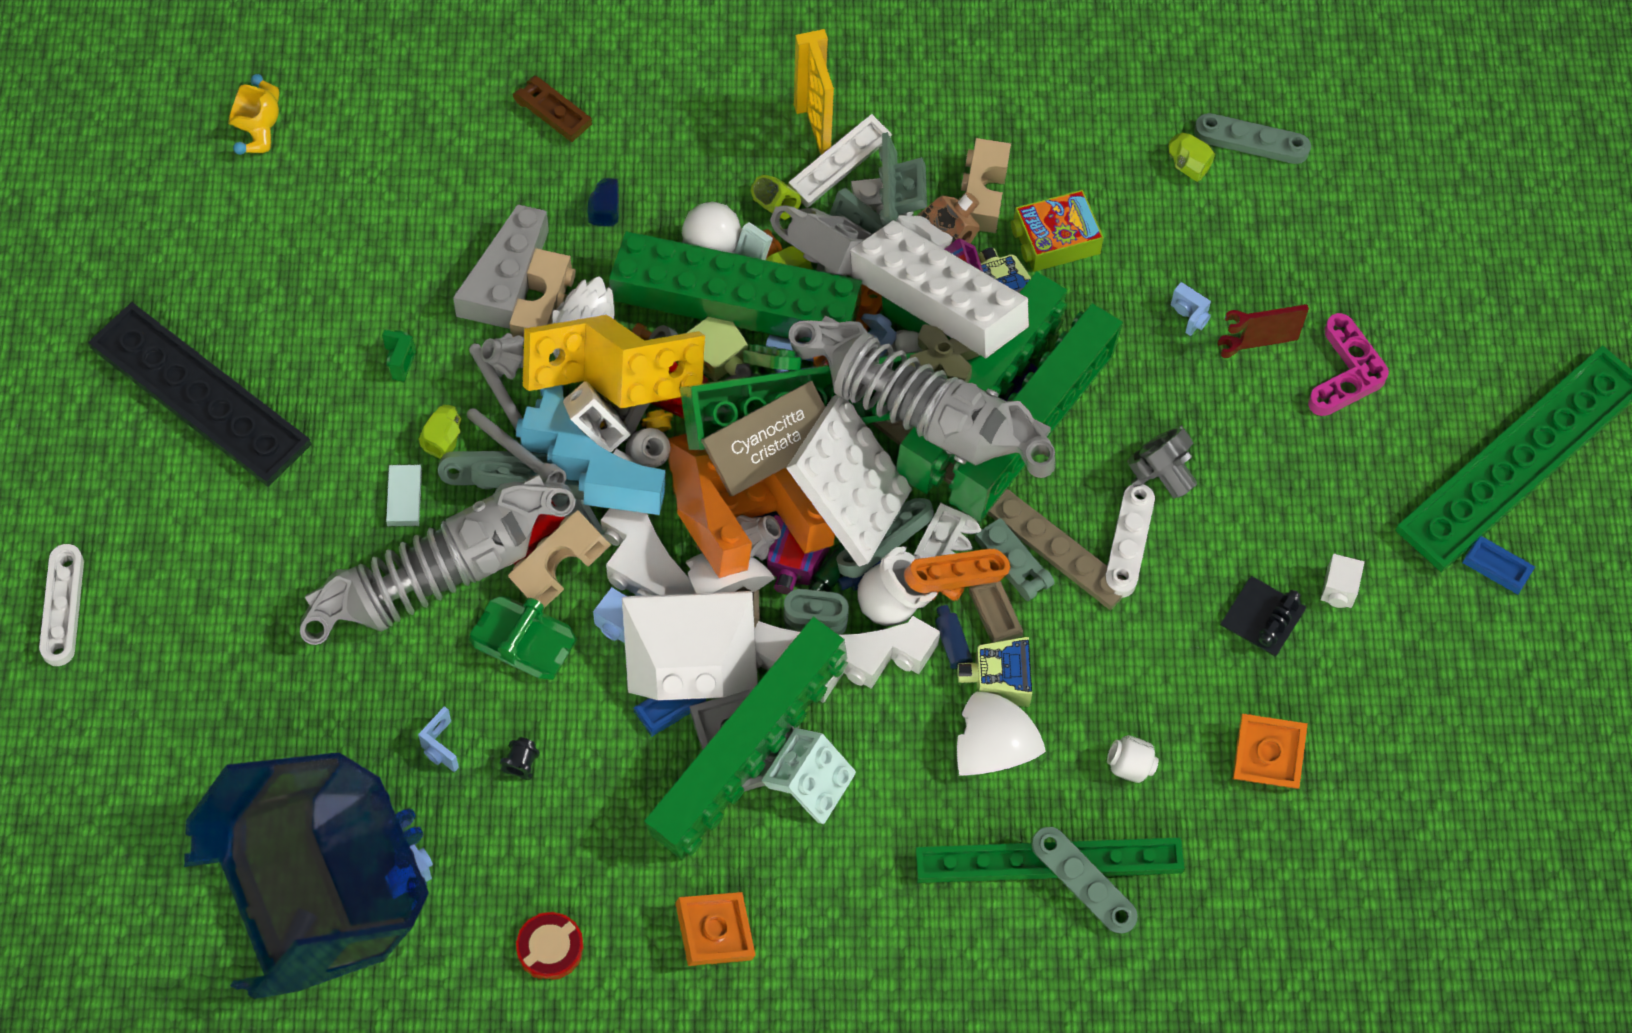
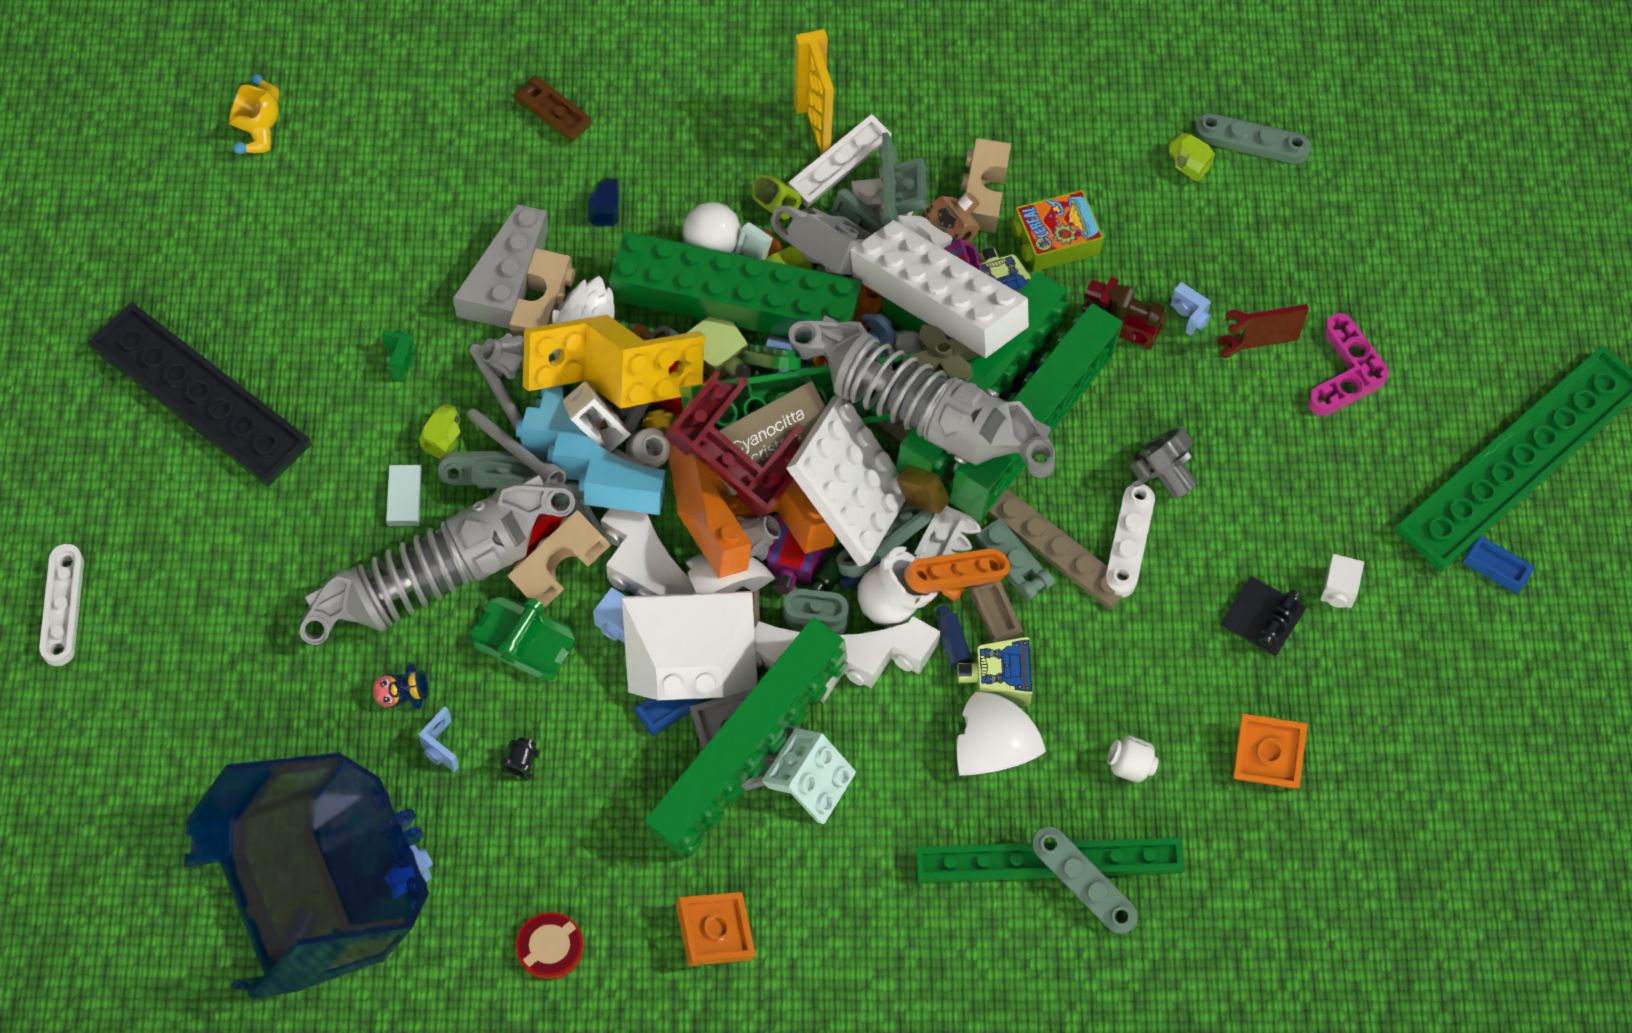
none -> animal [373,662,429,710]
none -> dark red wedge [662,370,804,517]
none -> pearl gold piece [896,465,950,515]
none -> hips [1083,277,1166,350]

